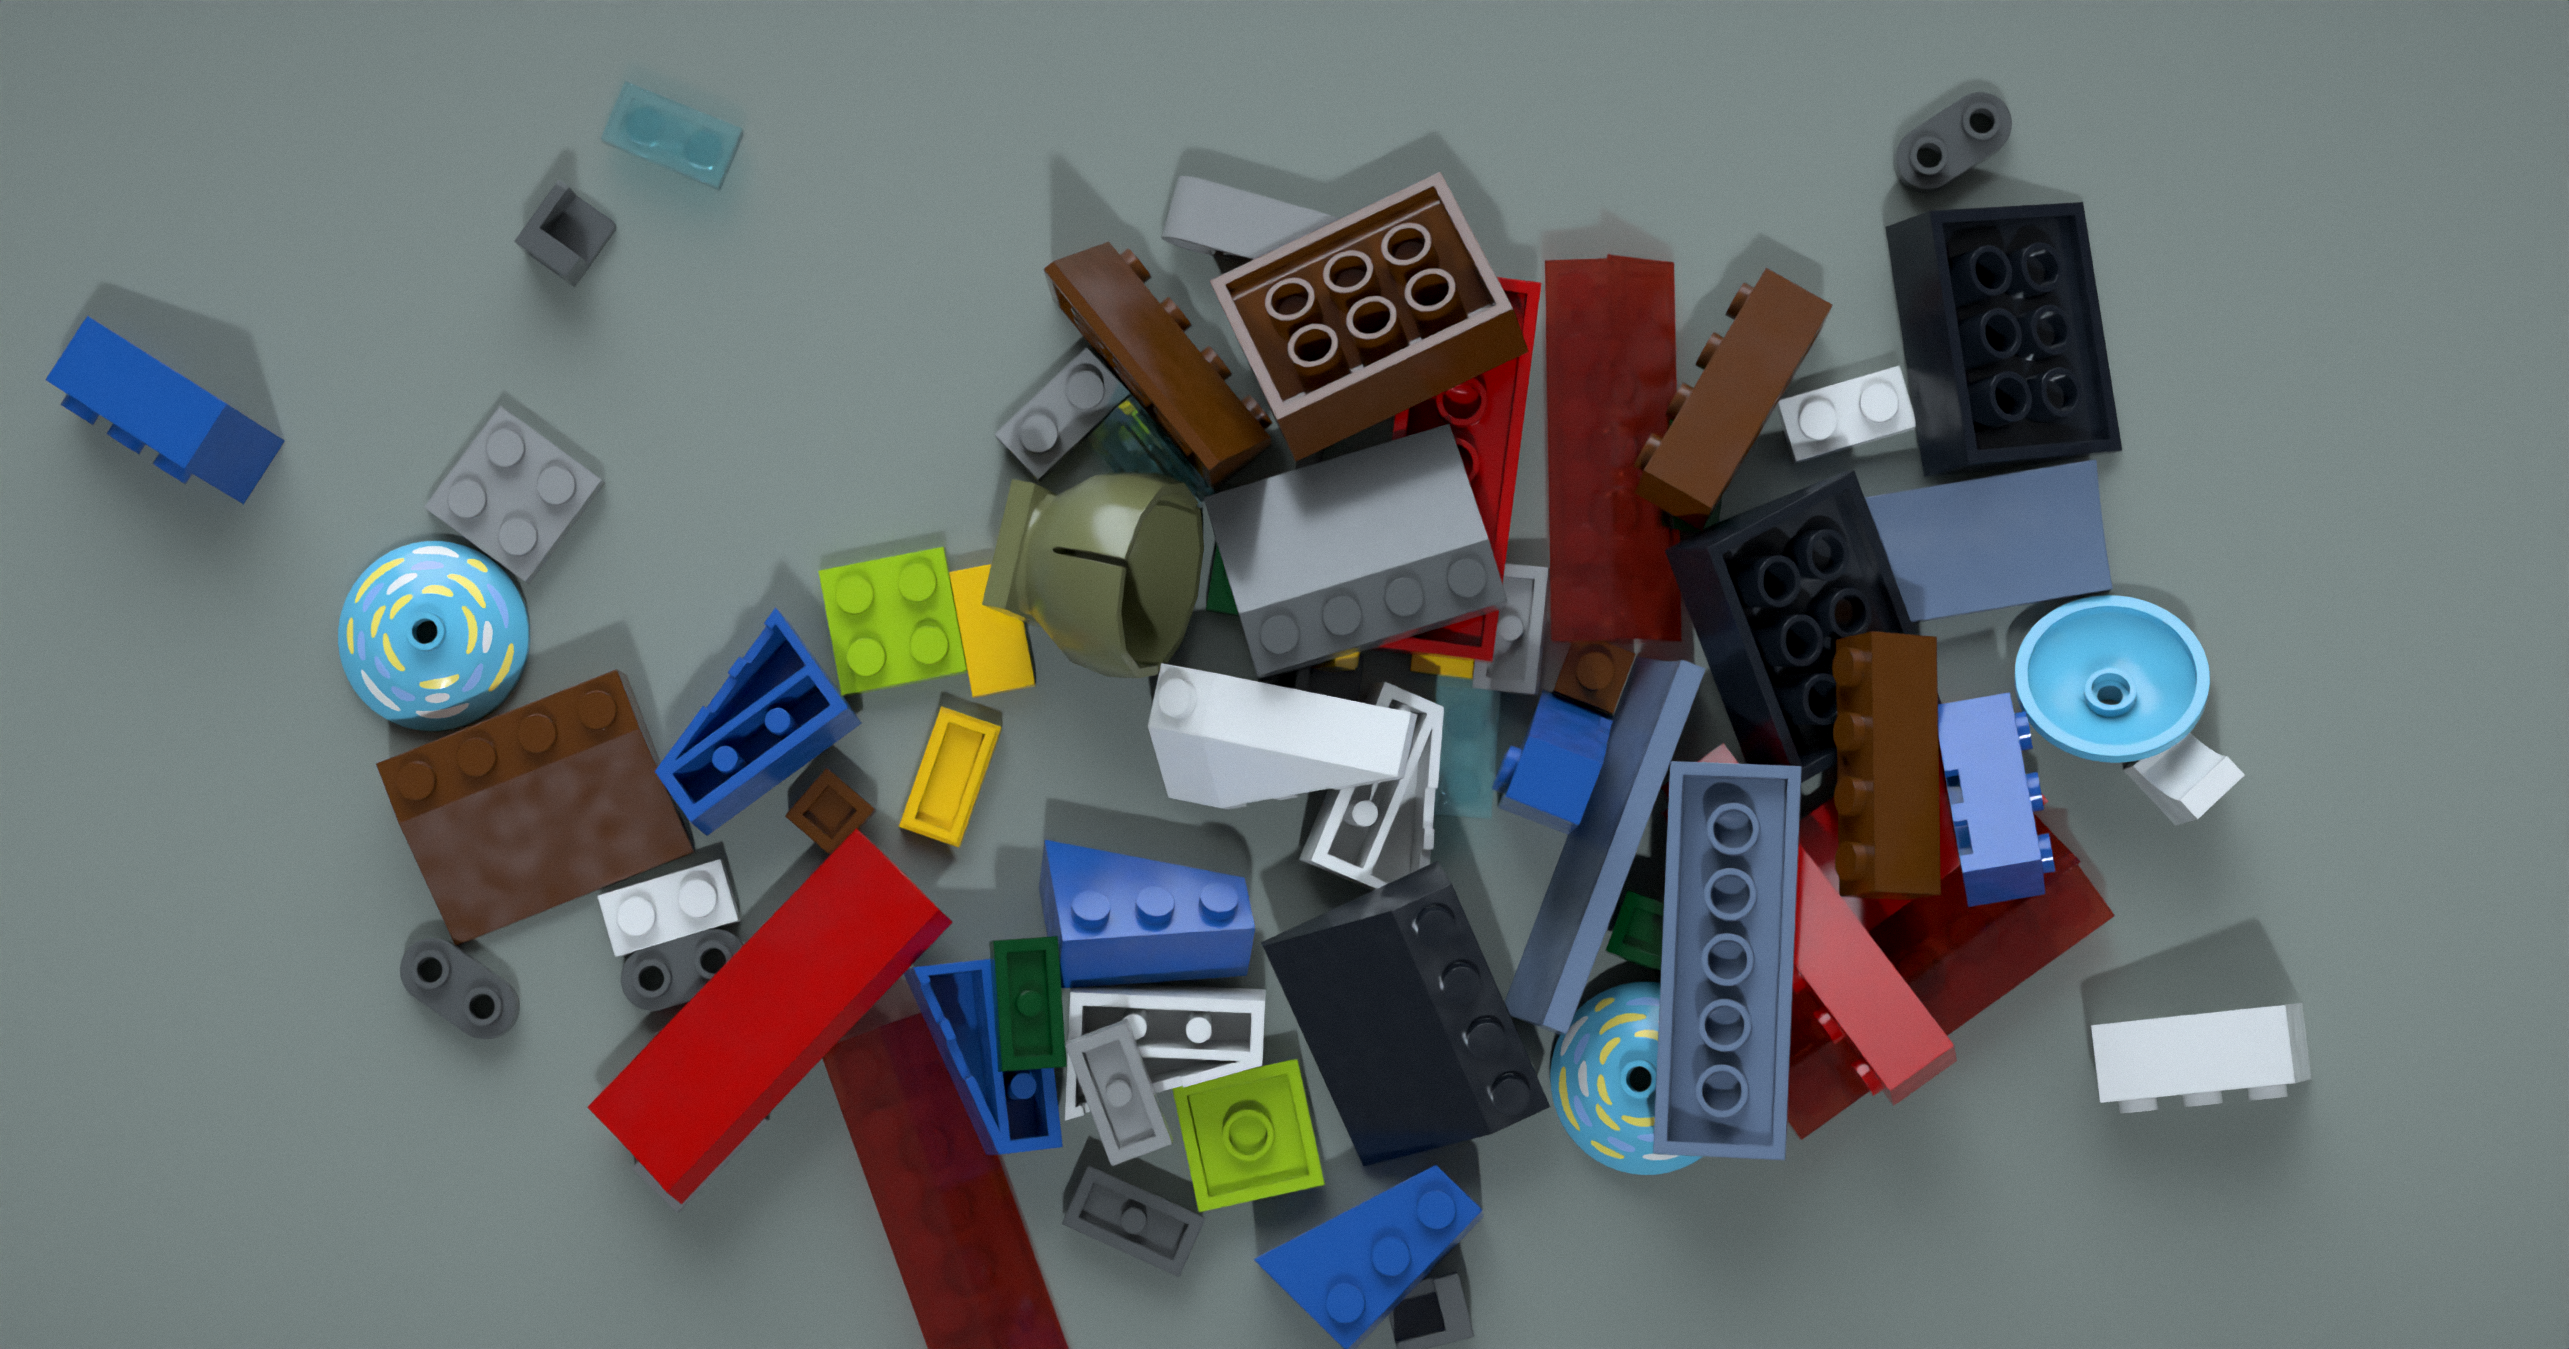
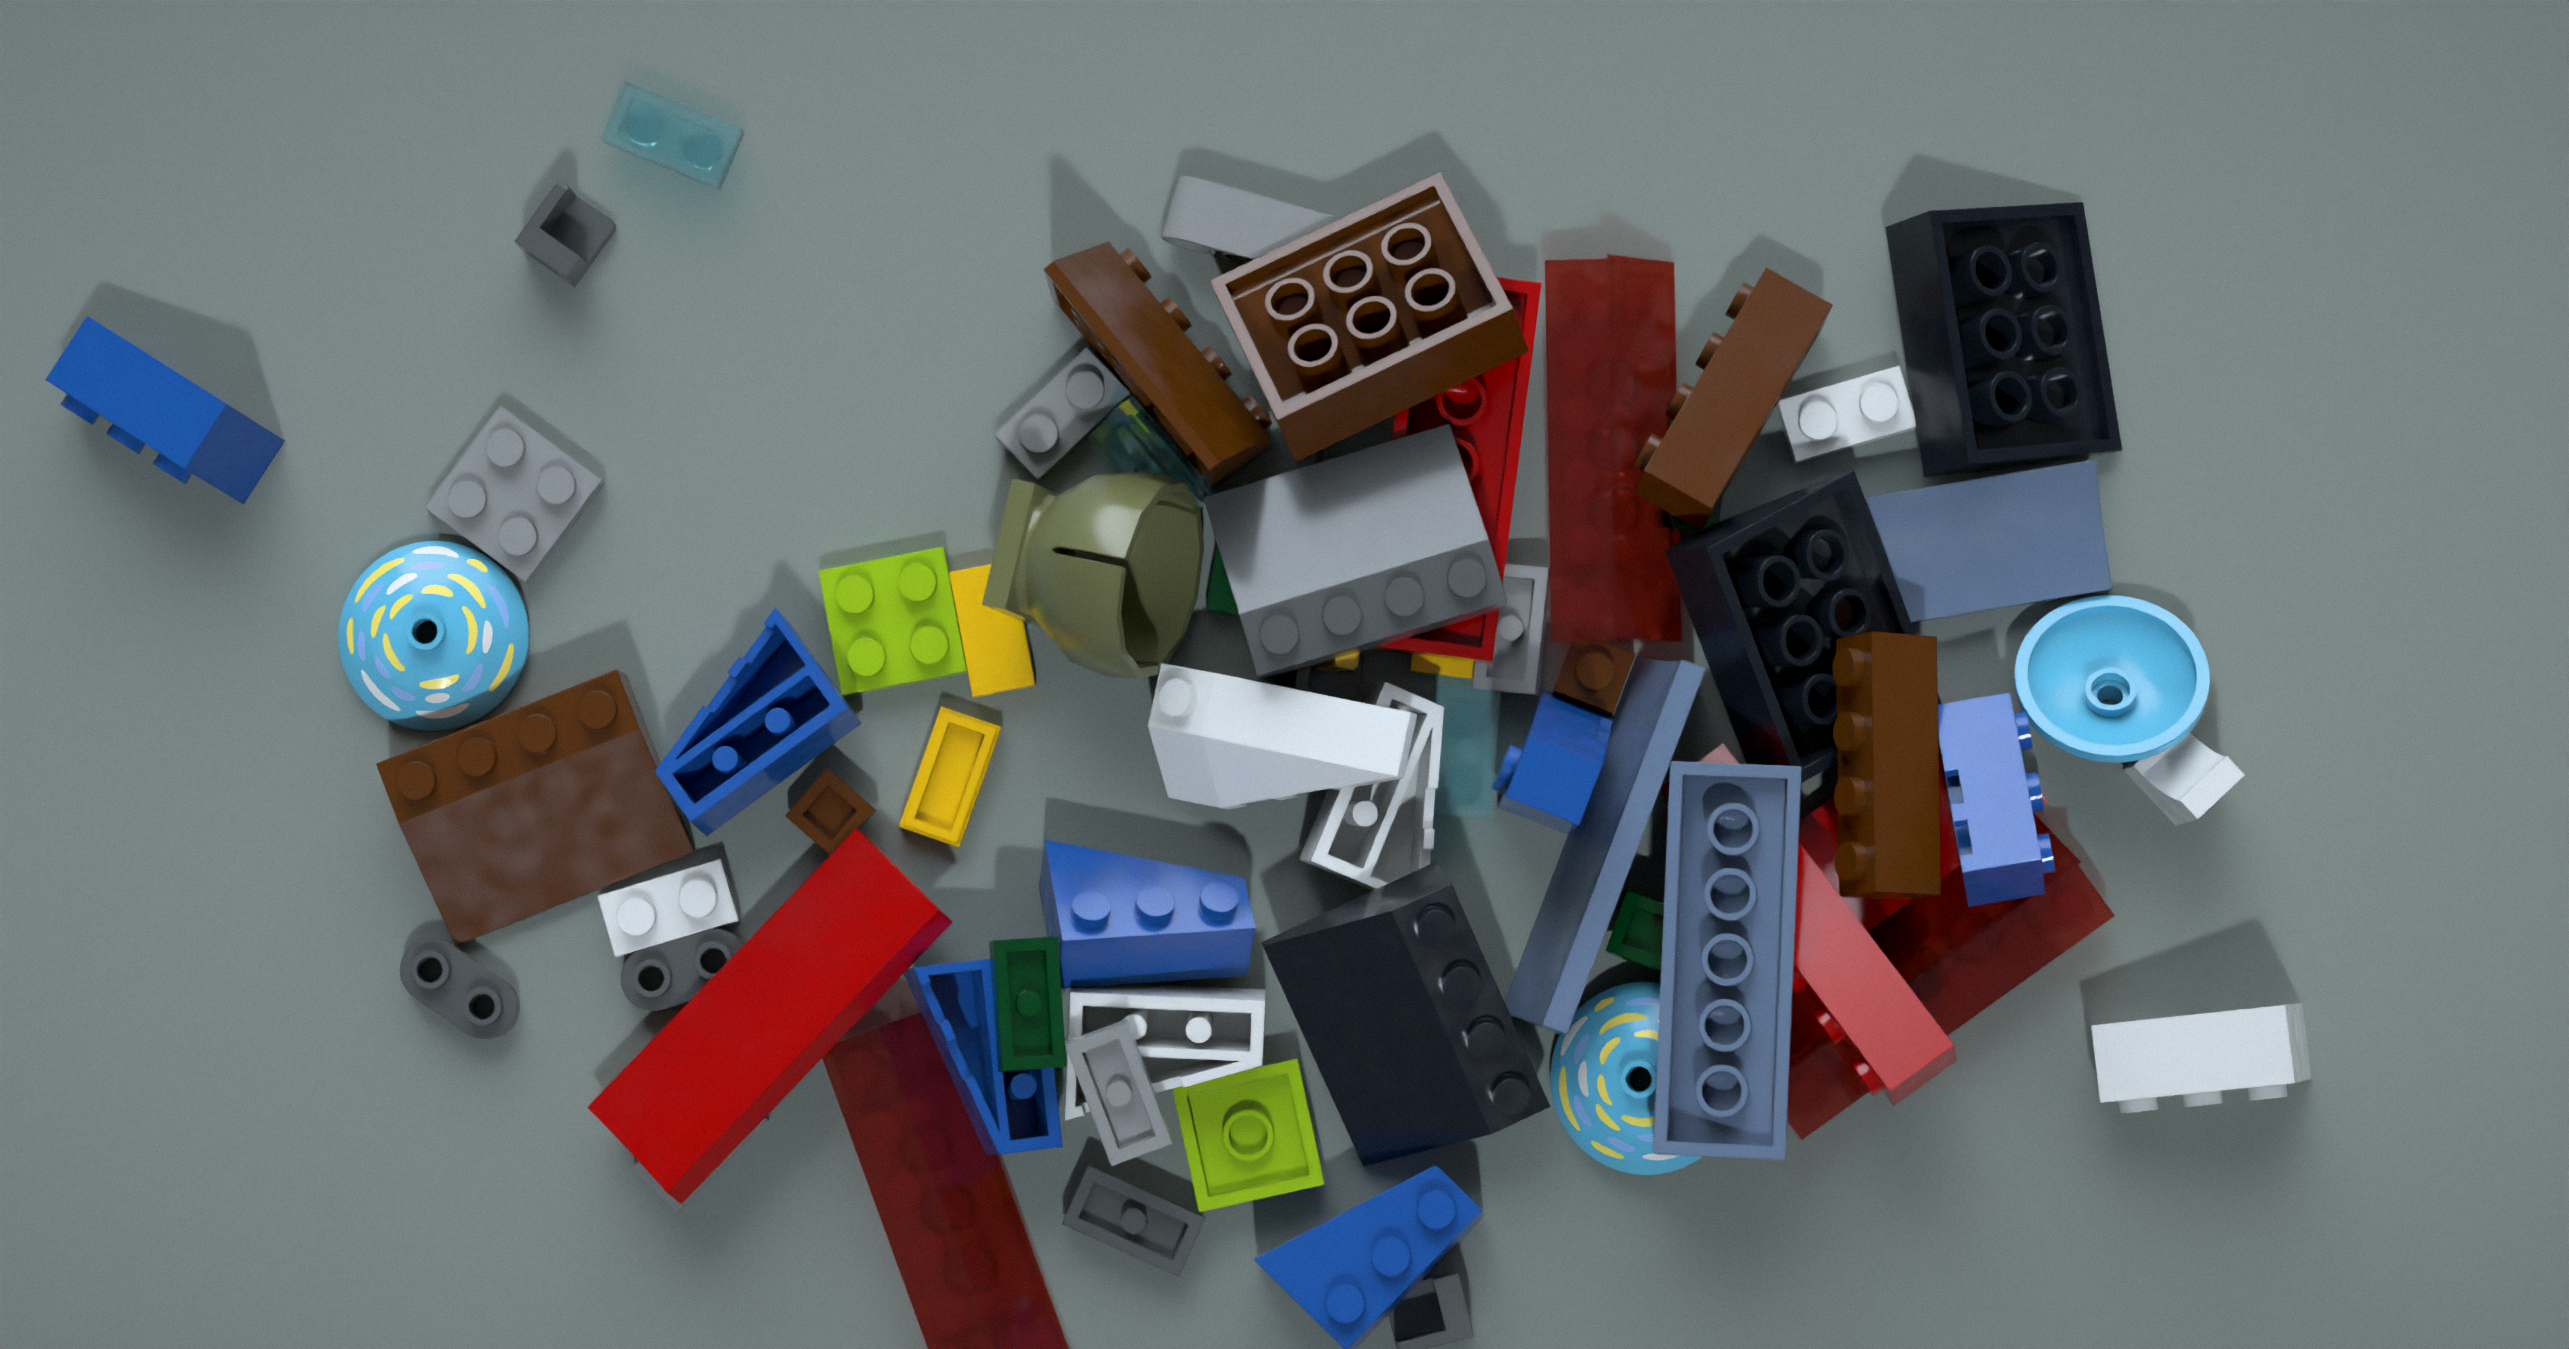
dark grey plate [1893,92,2012,193] -> none

